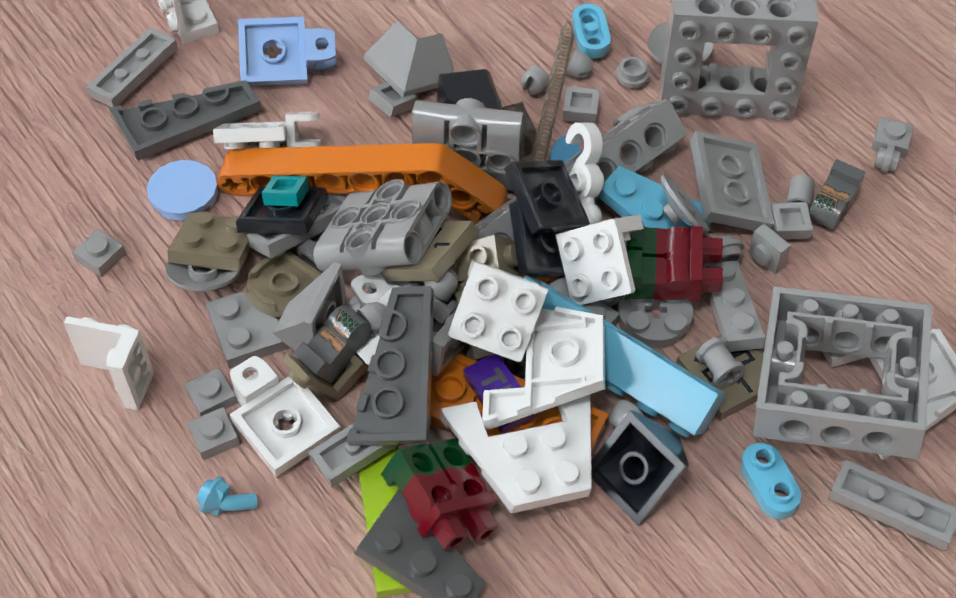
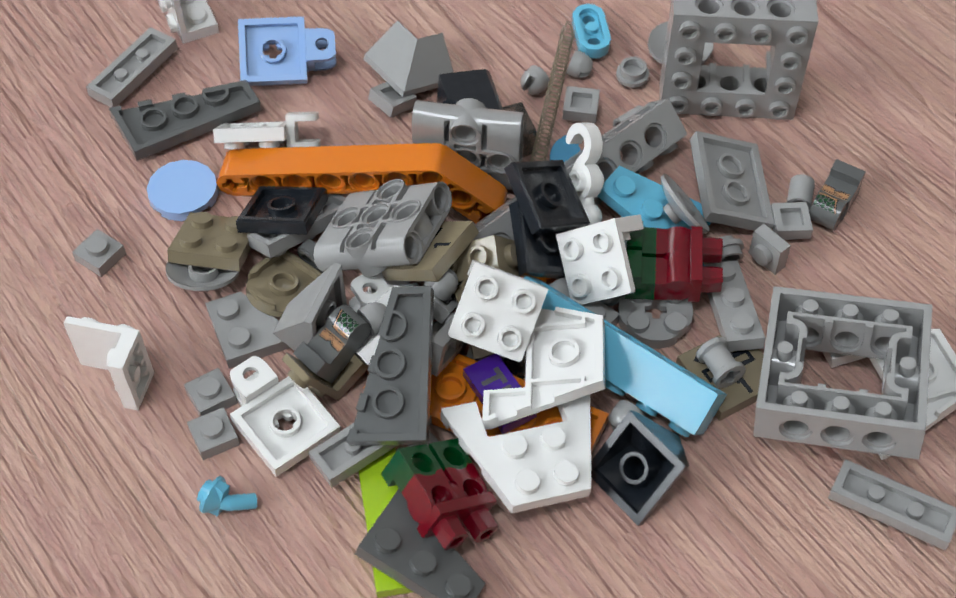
teal tile [262,176,309,206] -> none
medium azure plate [740,443,801,519] -> none
light grey plate [871,117,914,174] -> none

